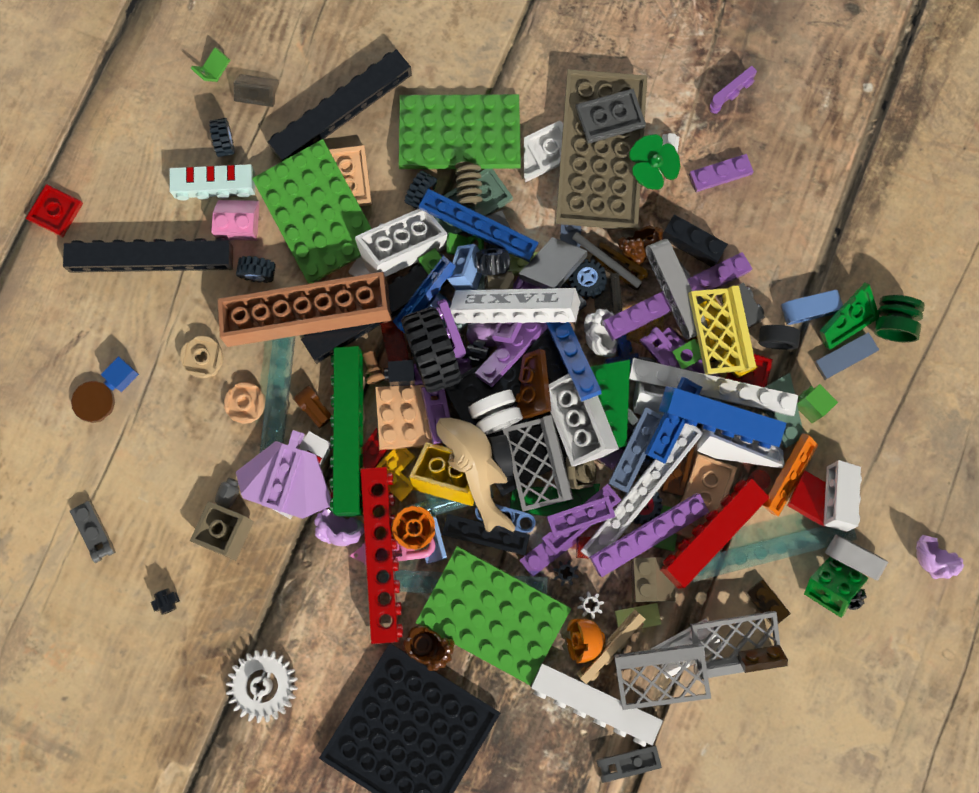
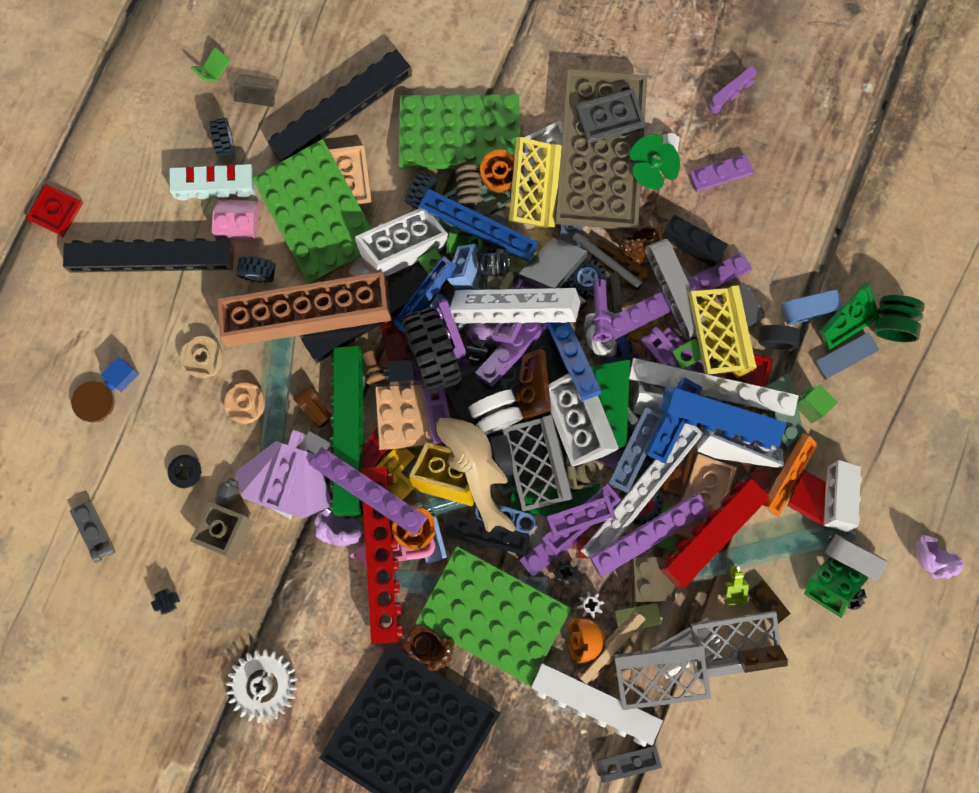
none -> black gear [168,455,203,489]
none -> medium lavender plate [309,447,427,536]
none -> orange cylinder [480,150,515,193]
none -> light yellow fence [509,137,562,228]
none -> medium lavender pin [592,279,612,342]
none -> lime plate [724,566,749,605]

